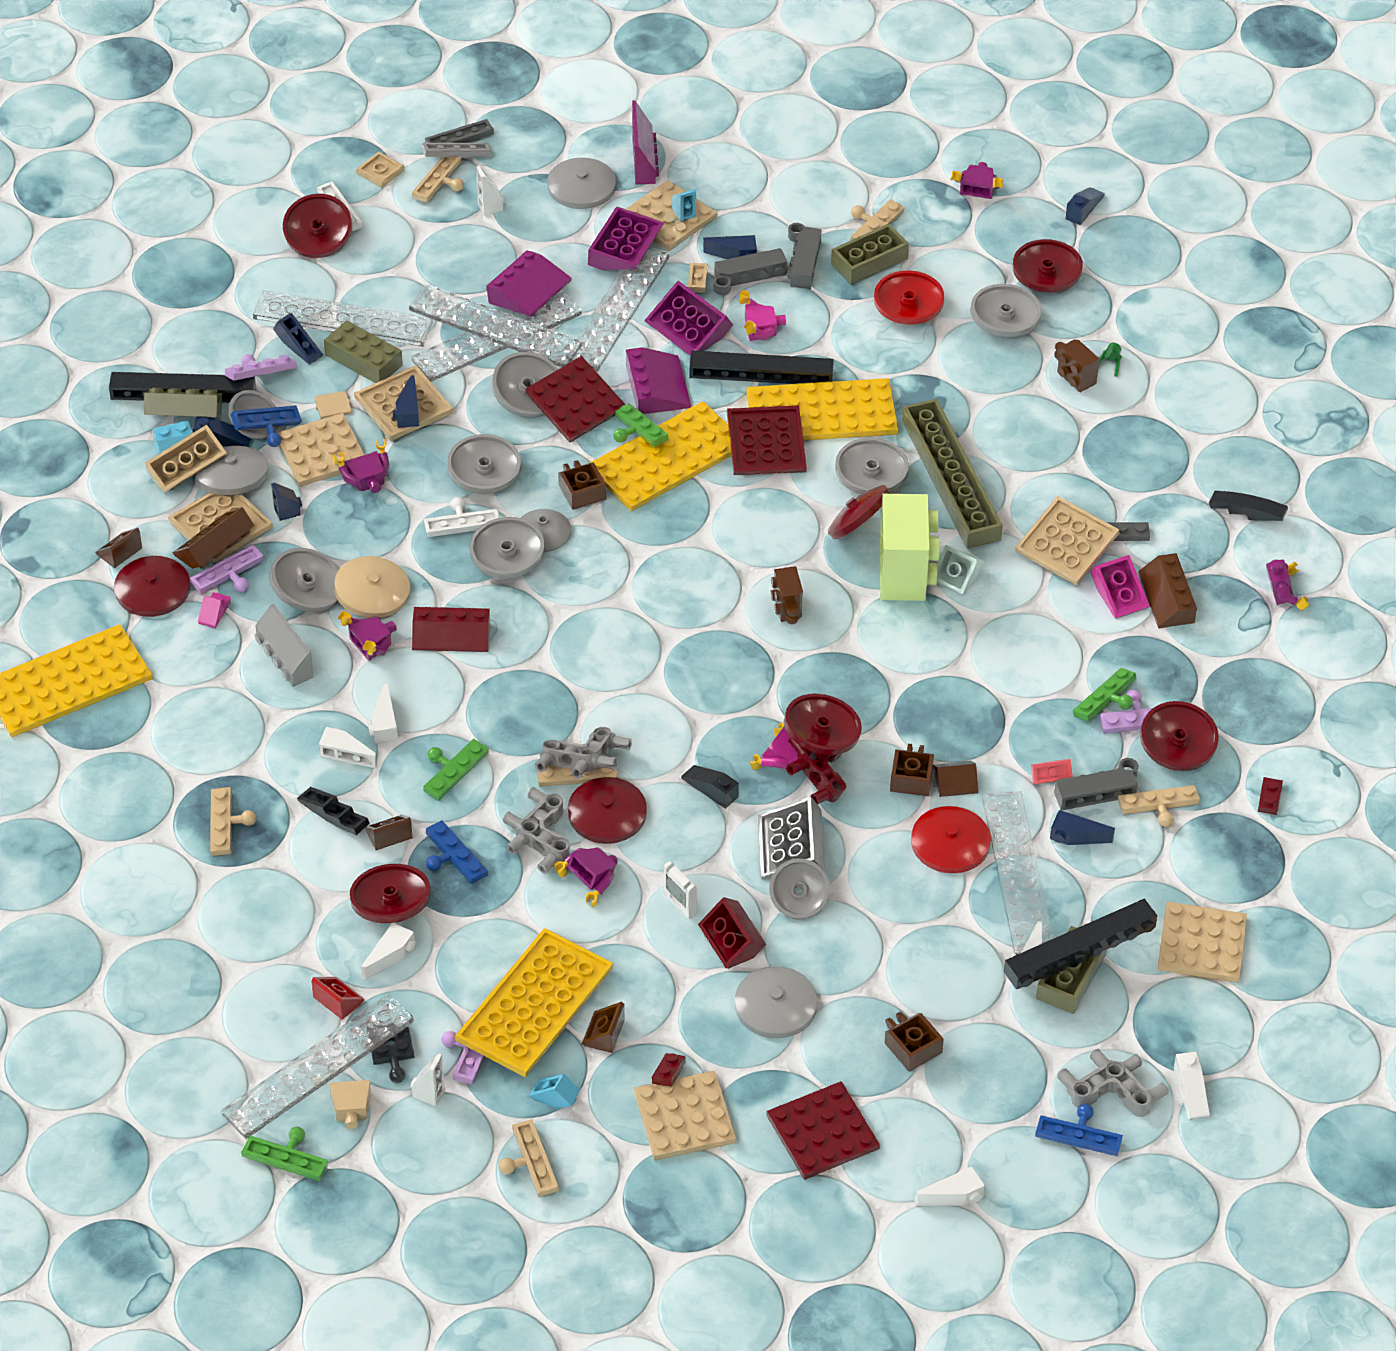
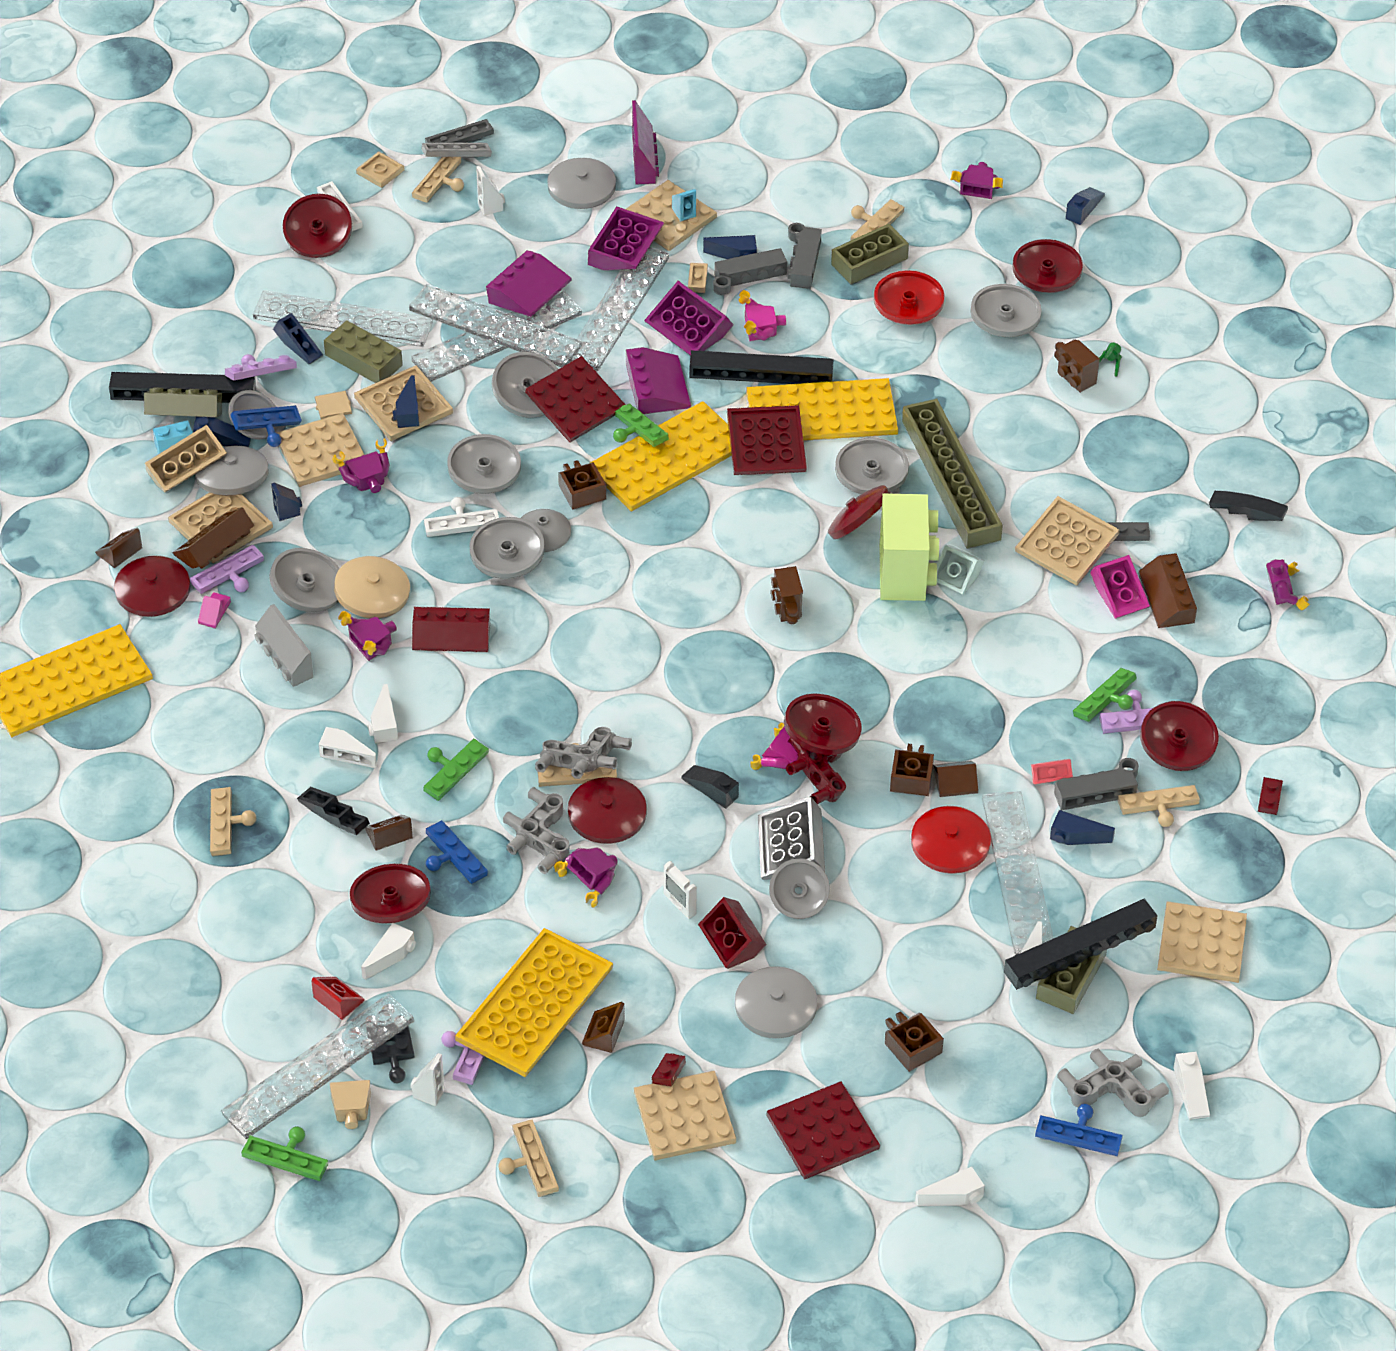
medium azure slope [529,1074,580,1109] -> none

